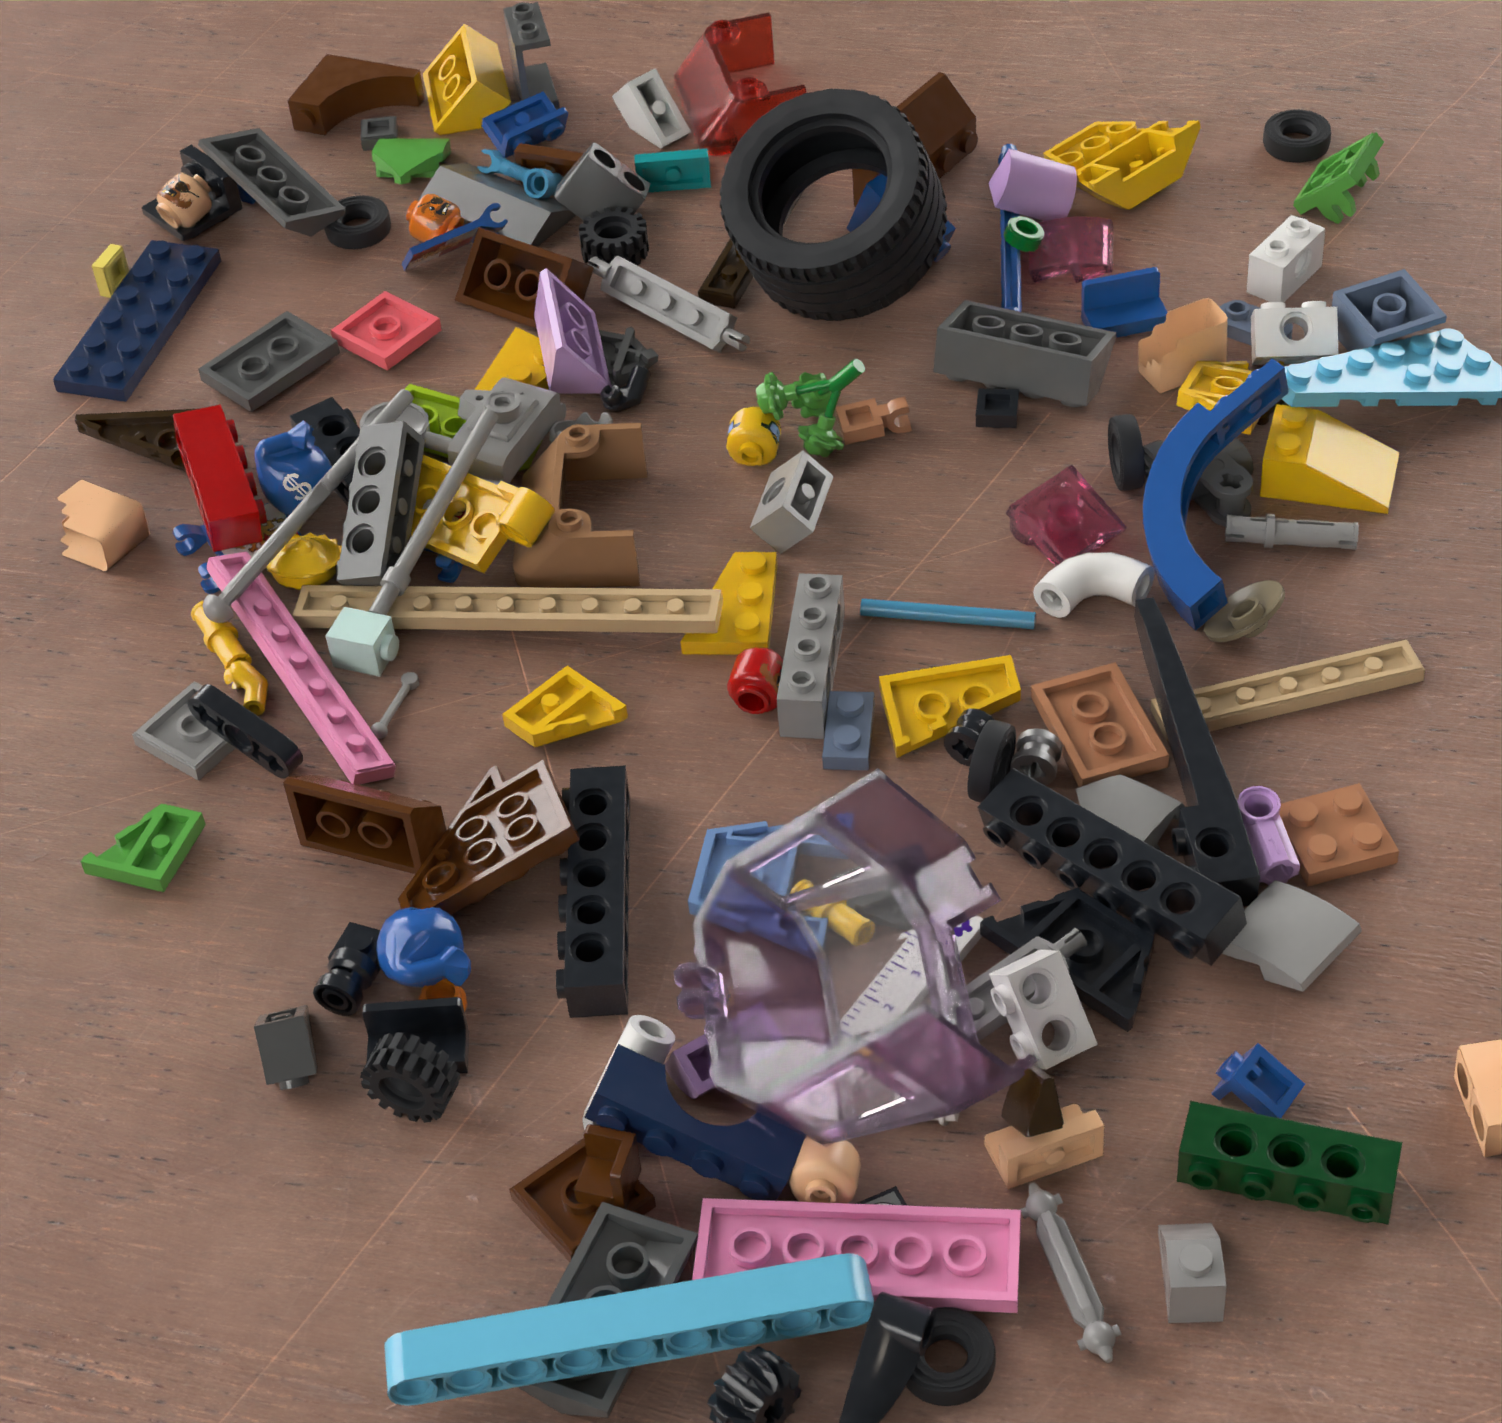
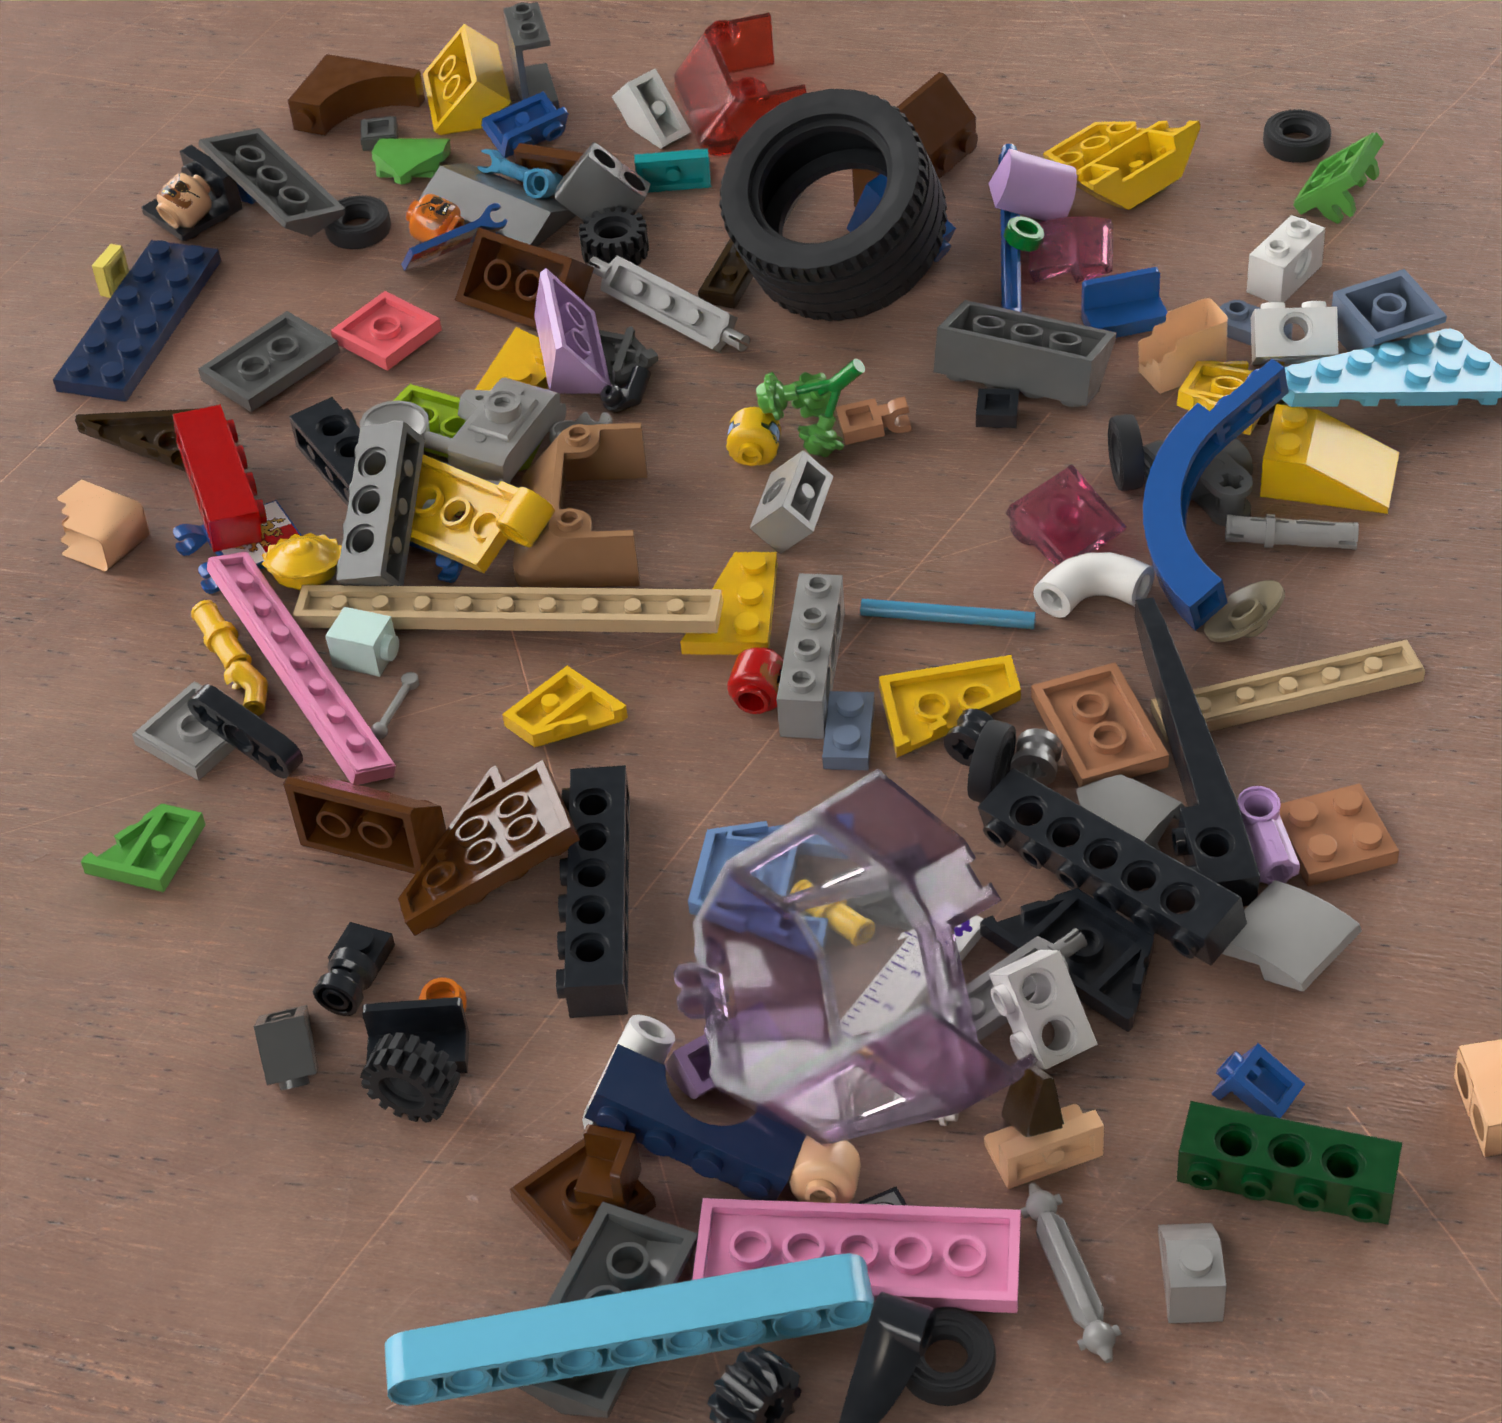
light grey bar [203,389,414,623] -> none
blue piece [254,420,332,516] -> none
light grey bar [368,409,499,615] -> none
blue piece [377,907,471,988] -> none

